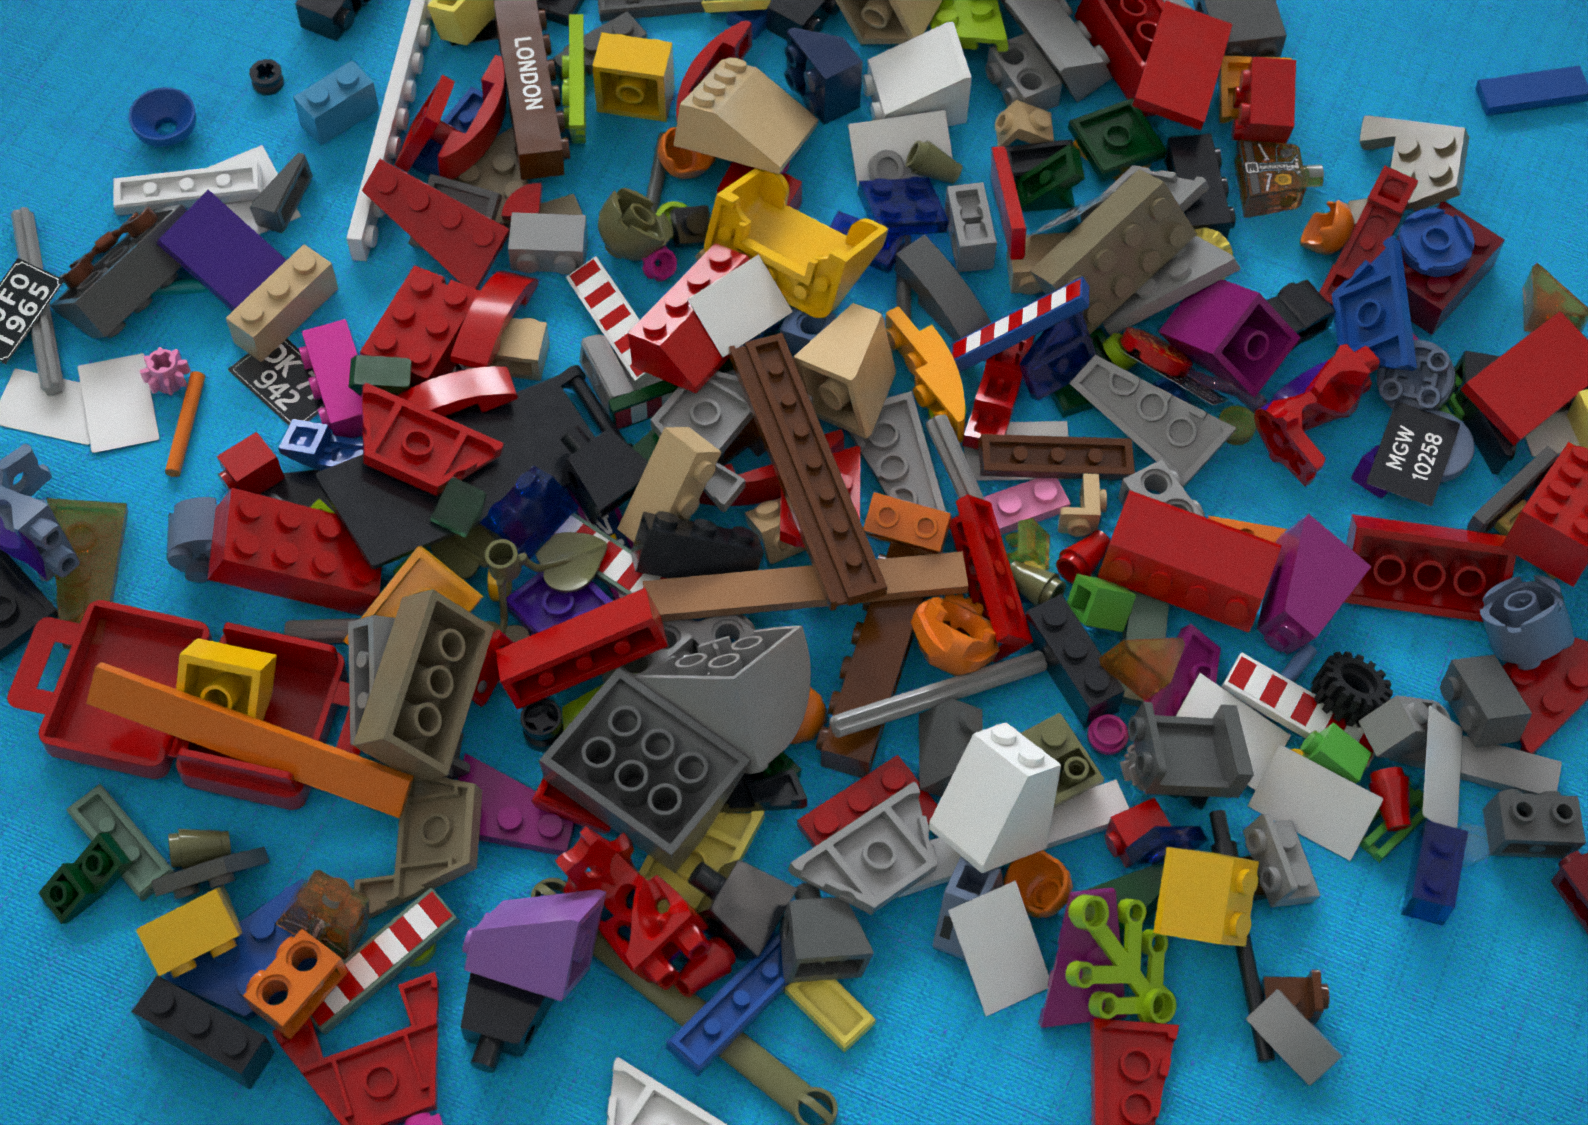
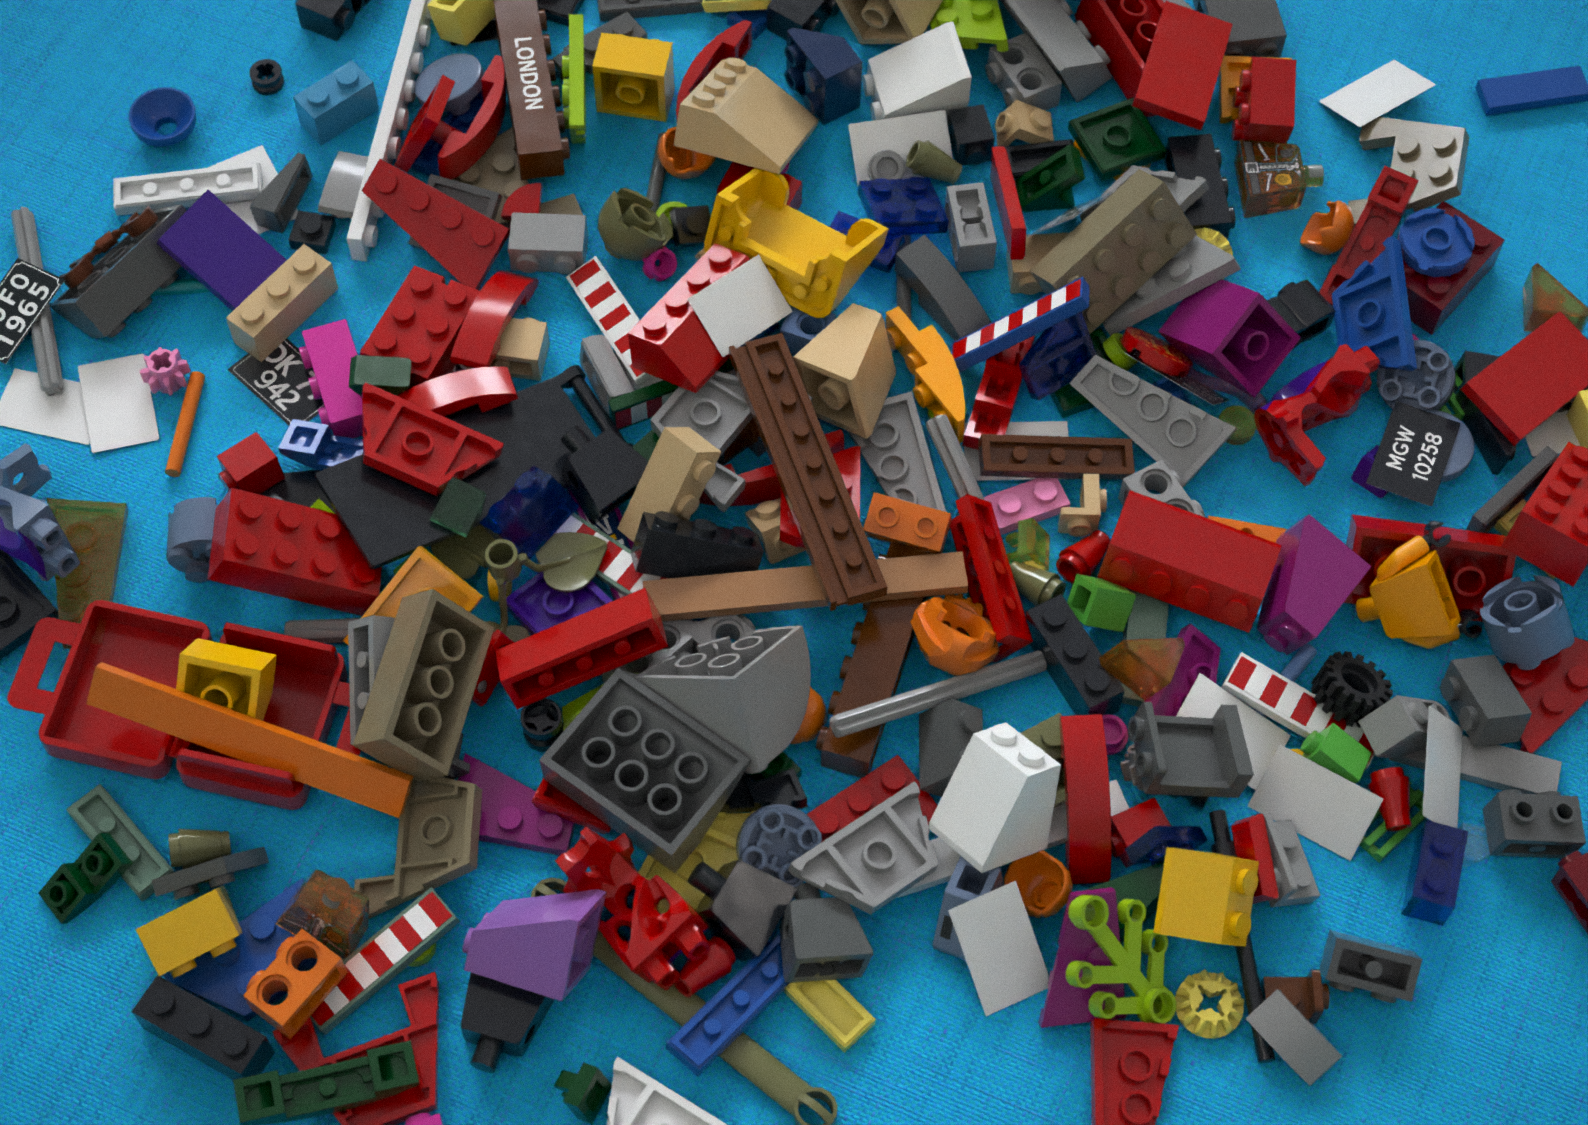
none -> dark green slope [233,1040,420,1125]
none -> black plate [289,211,336,254]
none -> light grey slope [318,151,368,219]
none -> sand blue tile [414,53,485,115]
none -> dark green tile [554,1063,612,1124]
none -> sand blue tile [736,804,822,888]
none -> black brick [947,104,995,166]
none -> red slope [1059,714,1111,884]
none -> light yellow gear [1175,969,1245,1039]
none -> red tile [1231,813,1279,904]
none -> white sticker [1319,60,1436,127]
none -> dark grey brick [1319,930,1422,1003]
none -> light orange torso [1356,521,1482,649]

